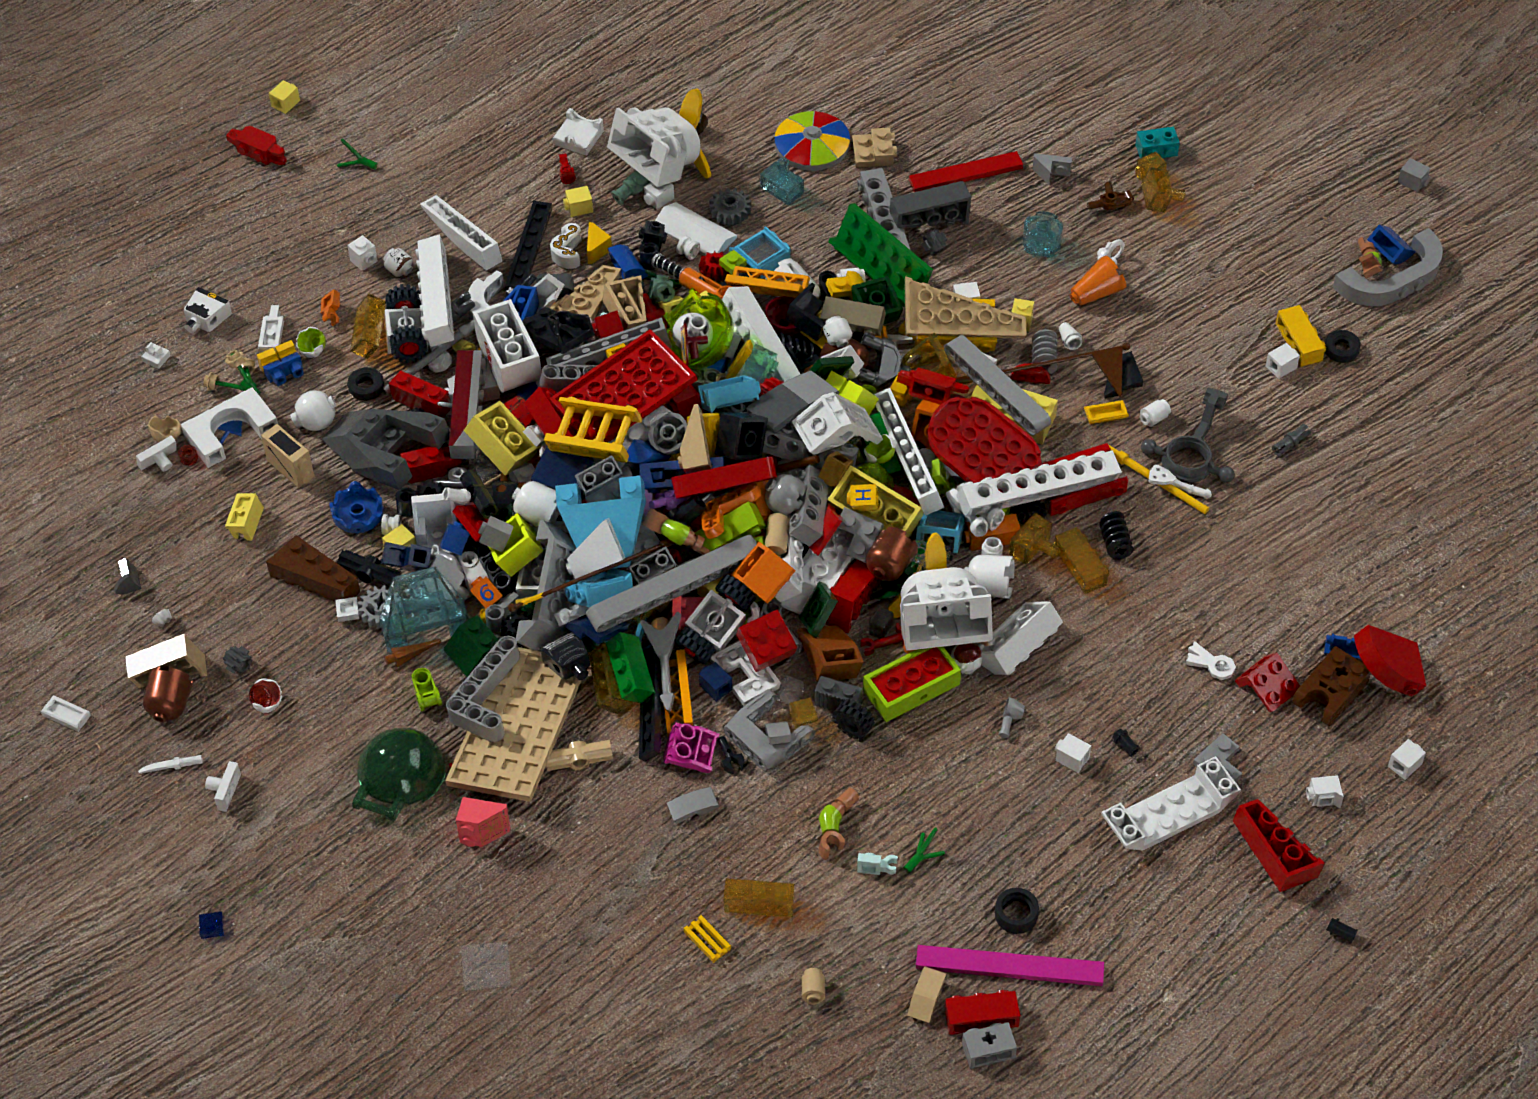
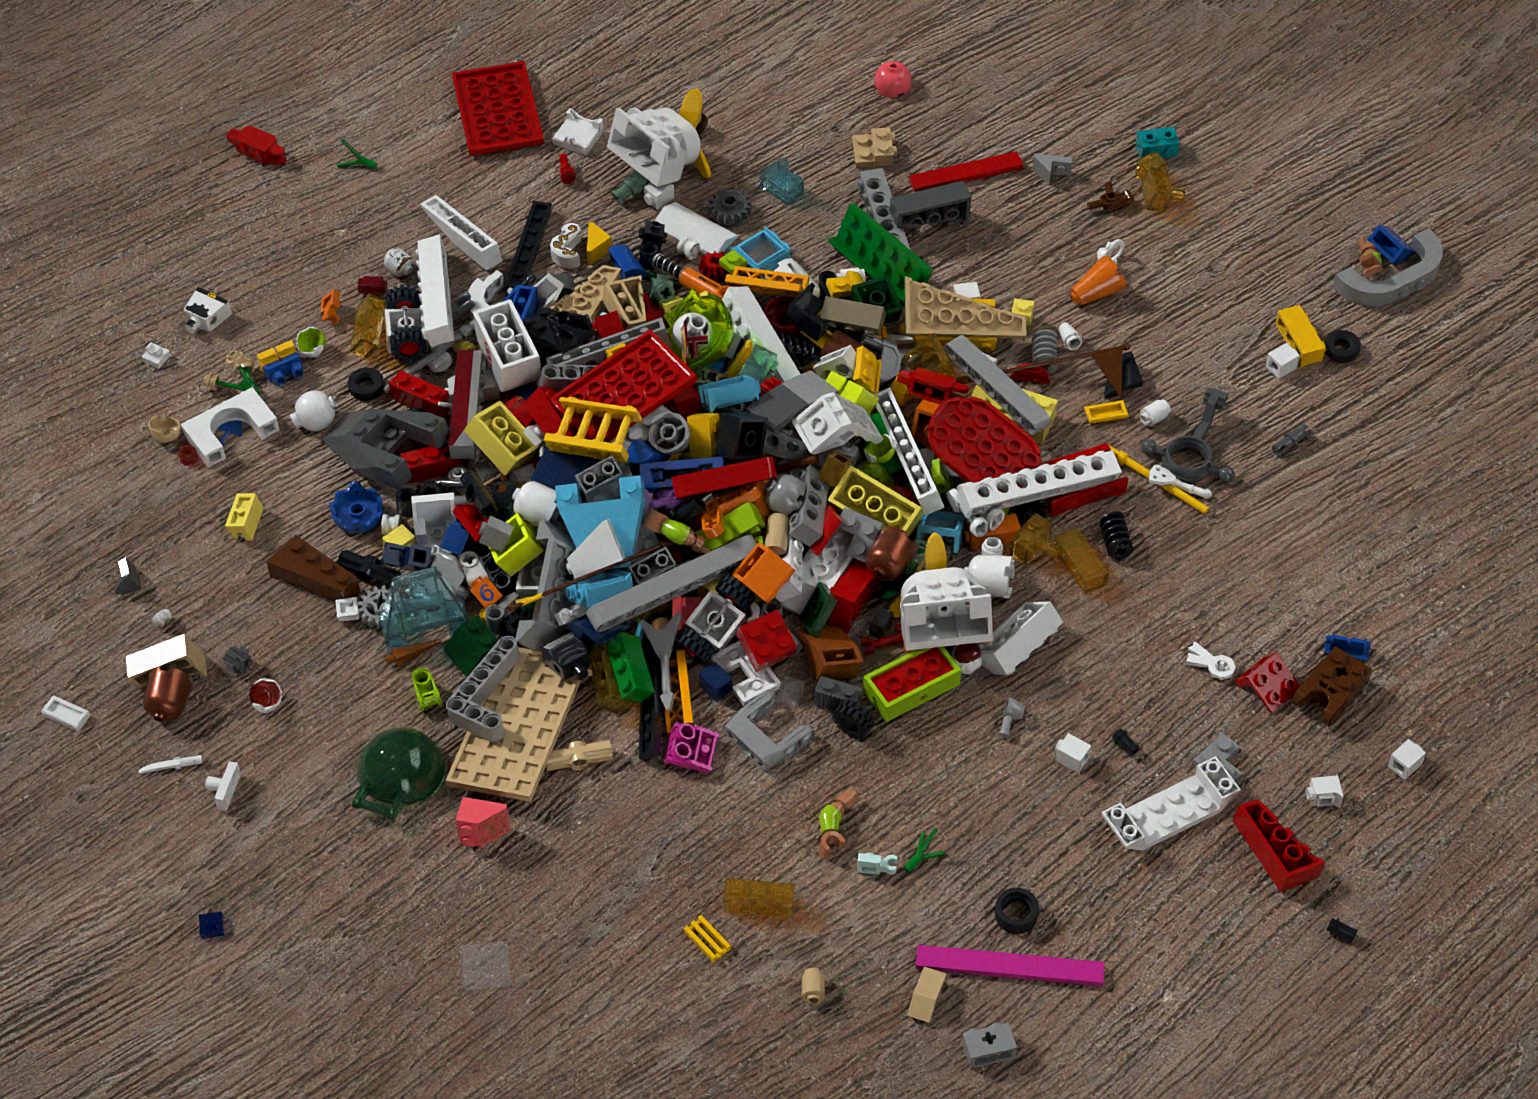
white tile [136,435,177,472] -> none
white hinge [258,305,284,353] -> none
tan brick [261,424,315,488] -> none
light yellow brick [269,80,300,114] -> none
white brick [347,235,378,271] -> none
white pin [442,487,471,505] -> none
light yellow brick [563,186,593,217] -> none
light grey slope [667,787,720,824] -> none
tan slope [678,404,712,474] -> none
black bar [717,736,745,774] -> none
light grey slope [764,721,792,745] -> none
dish [775,111,850,171] -> none
clear yellow panel [789,698,818,730] -> none
dark green plate [809,356,855,381] -> none
white head [823,316,852,348] -> none
yellow brick [847,484,879,511] -> none
dark grey gear [922,229,947,255] -> none
red brick [945,990,1020,1035] -> none
clear light blue brick [1022,211,1063,257] -> none
red brick [1354,624,1426,697] -> none
light grey brick [1398,158,1431,192] -> none
none -> dark red brick [358,276,387,296]
none -> red plate [452,61,544,156]
none -> yellow plate [853,346,882,395]
none -> coral cylinder [874,61,911,98]

